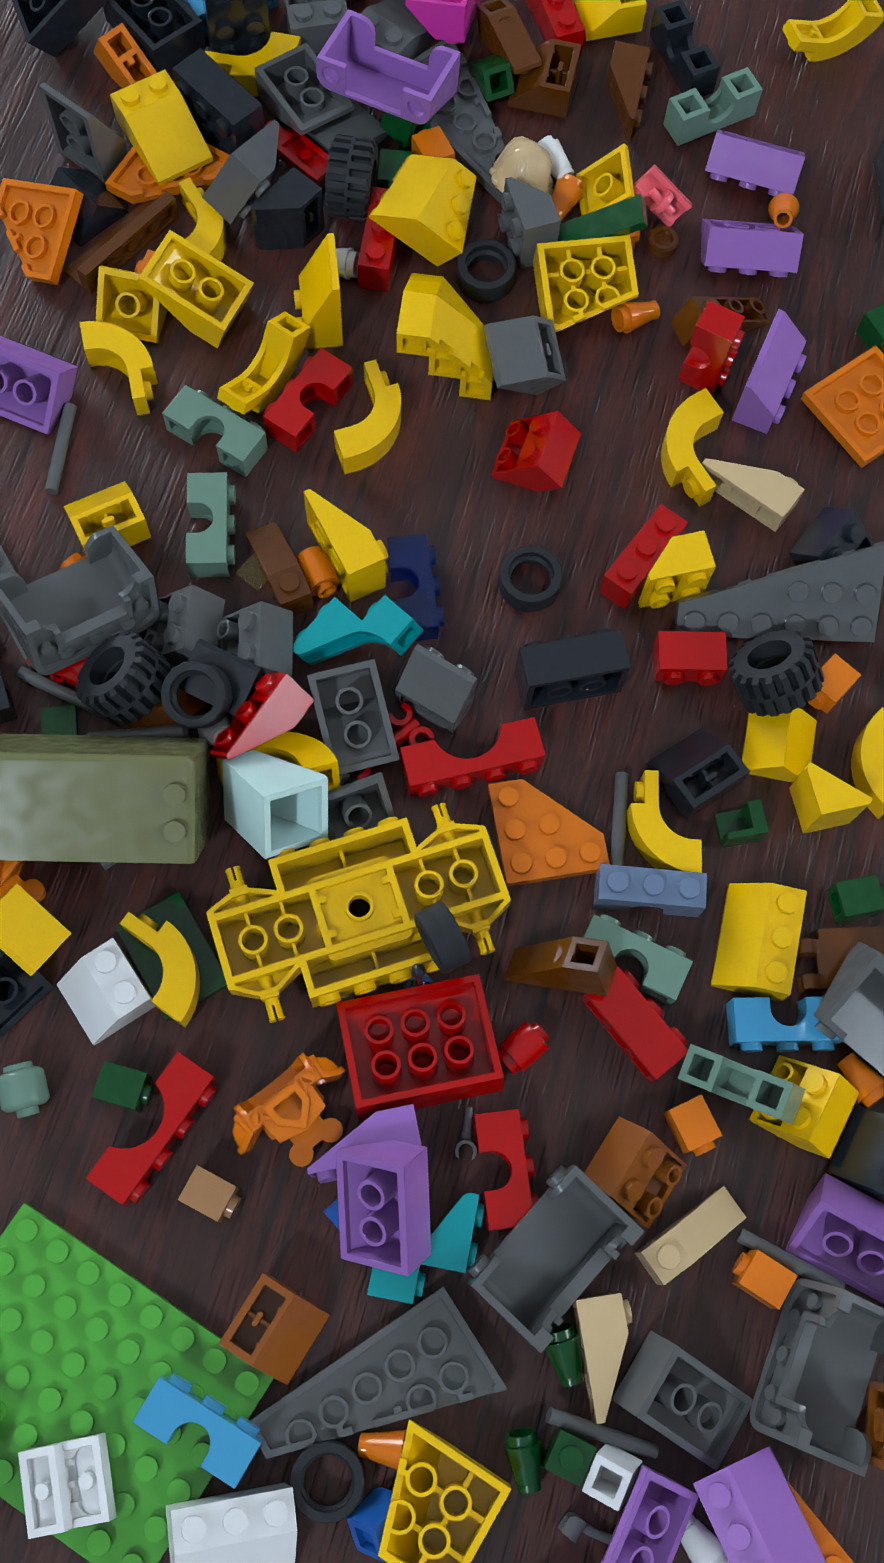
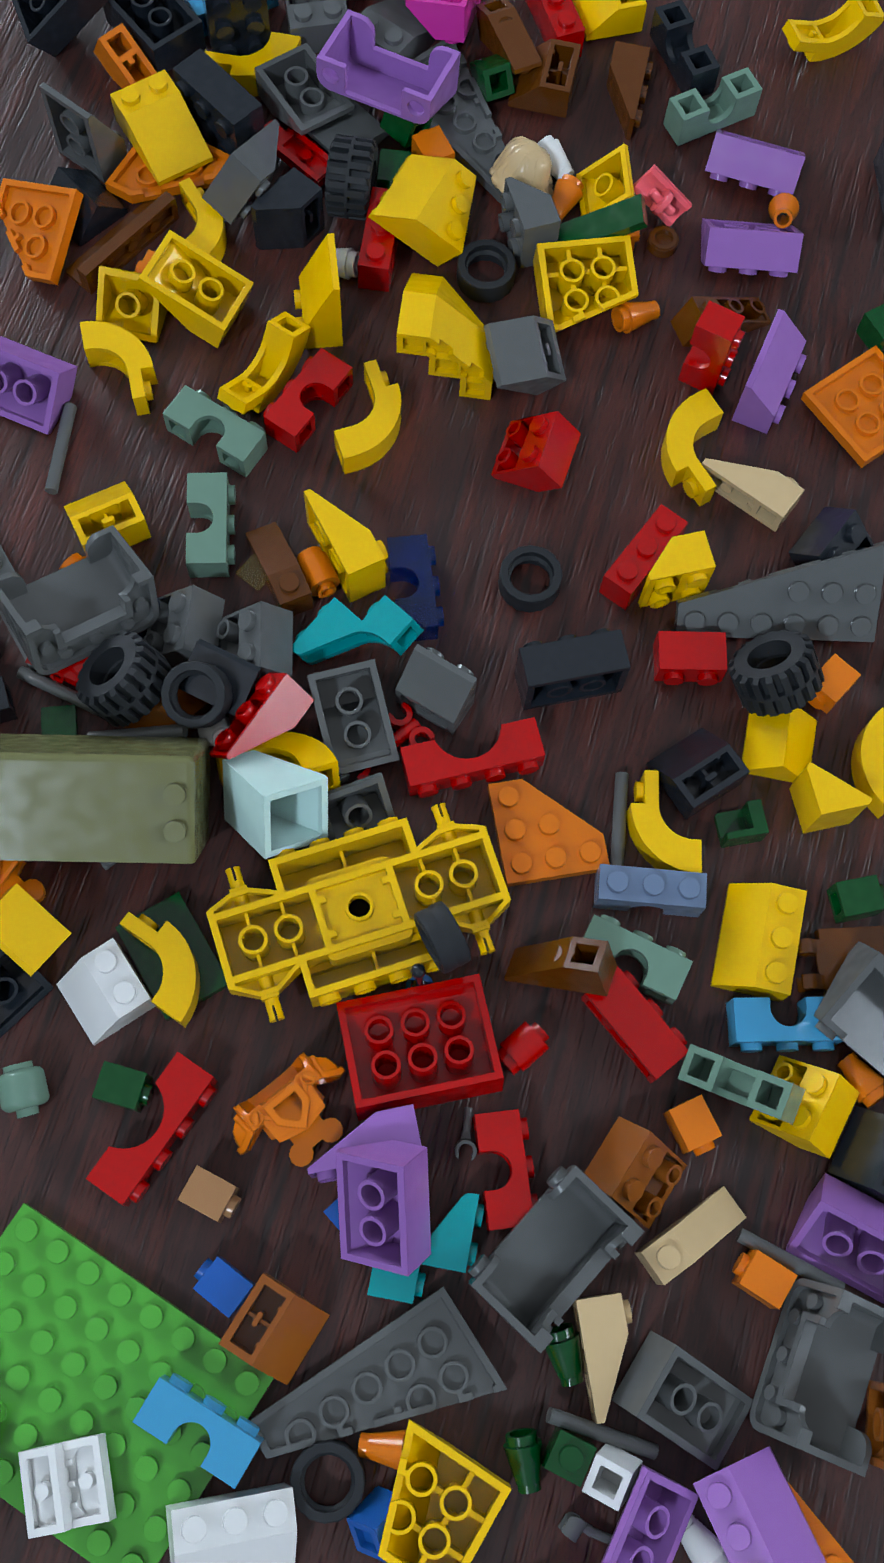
none -> blue brick [193,1256,255,1318]

